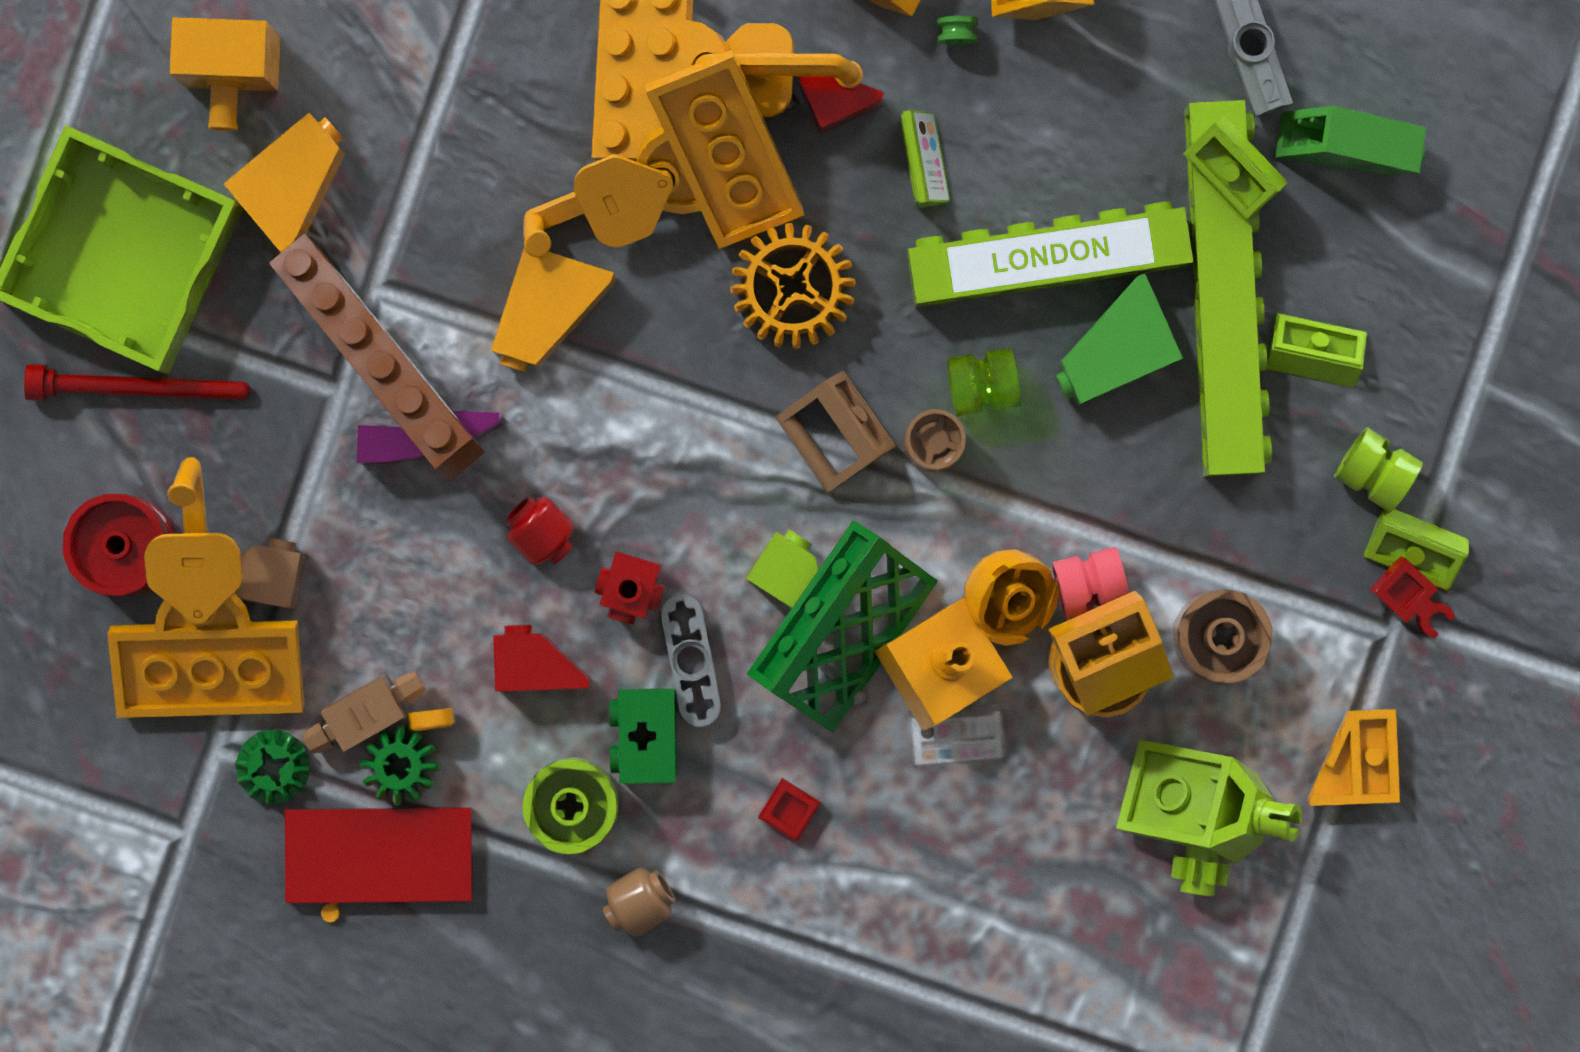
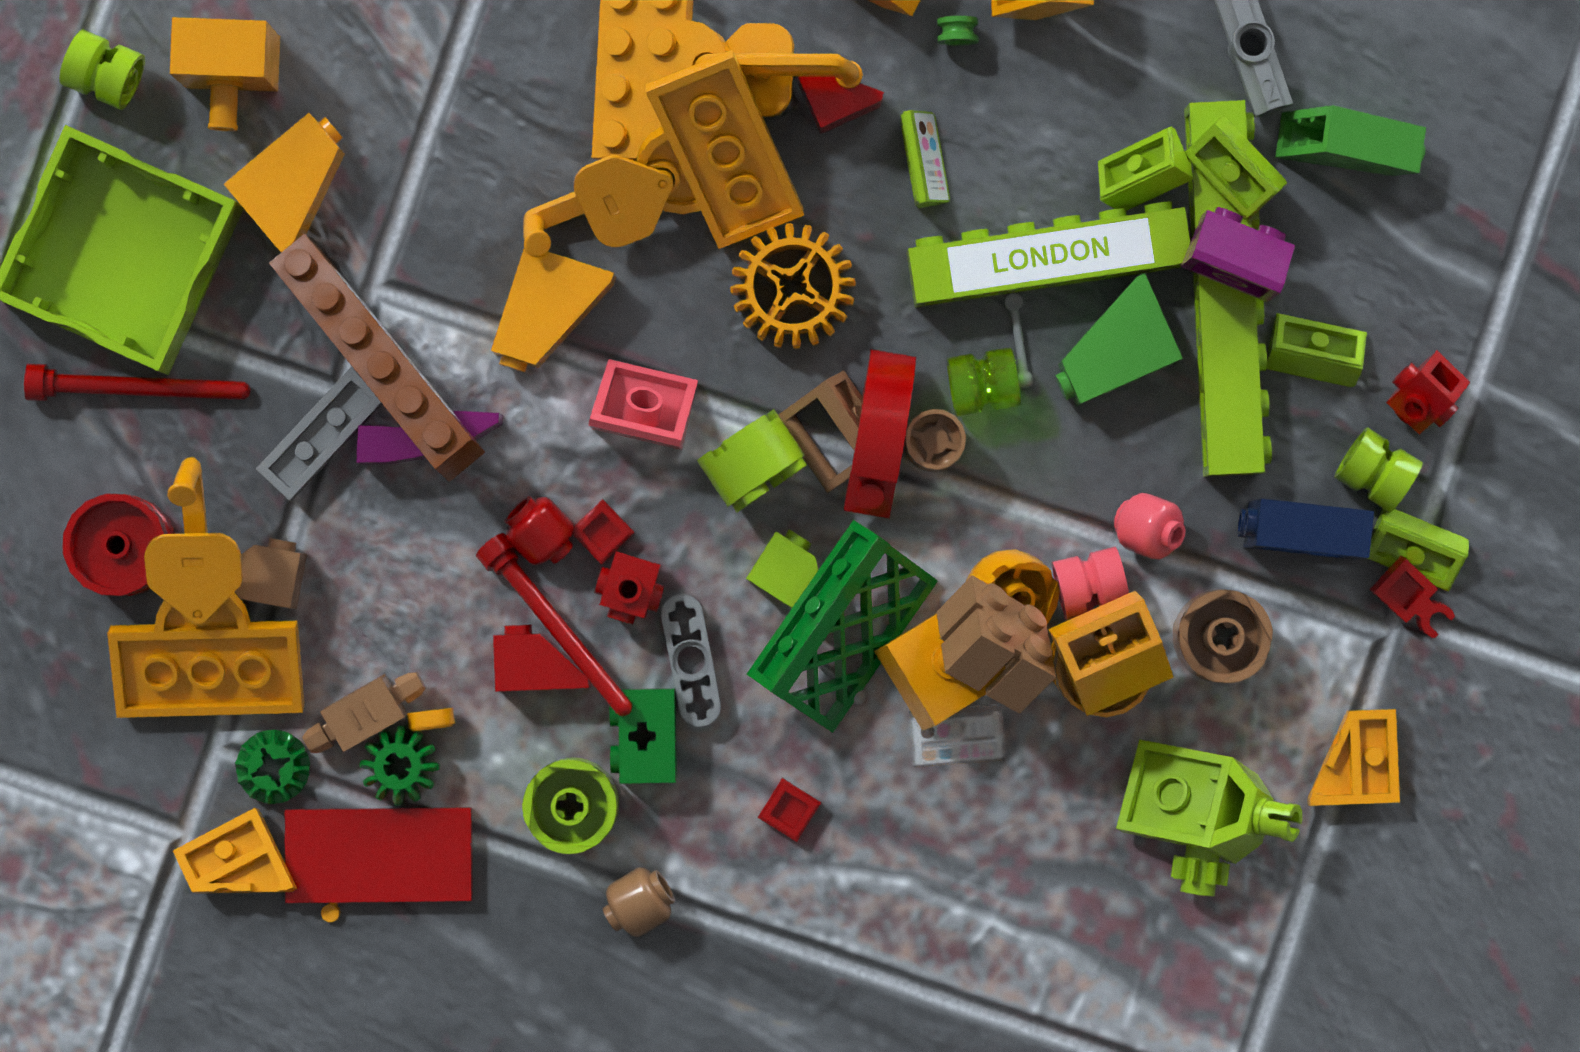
none -> lime wheel [59,29,145,110]
none -> light orange wing [173,808,297,894]
none -> light grey plate [256,367,383,501]
none -> red piece [476,533,632,716]
none -> red tile [572,499,635,565]
none -> coral slope [589,359,698,450]
none -> lime brick [697,409,807,513]
none -> red arch [844,349,916,519]
none -> medium nougat piece [937,575,1056,714]
none -> light grey hinge [1004,293,1034,389]
none -> lime slope [1098,126,1193,211]
none -> coral head [1114,493,1186,560]
none -> magenta slope [1181,207,1295,302]
none -> dark blue window [1237,499,1374,560]
none -> red brick [1386,350,1470,435]

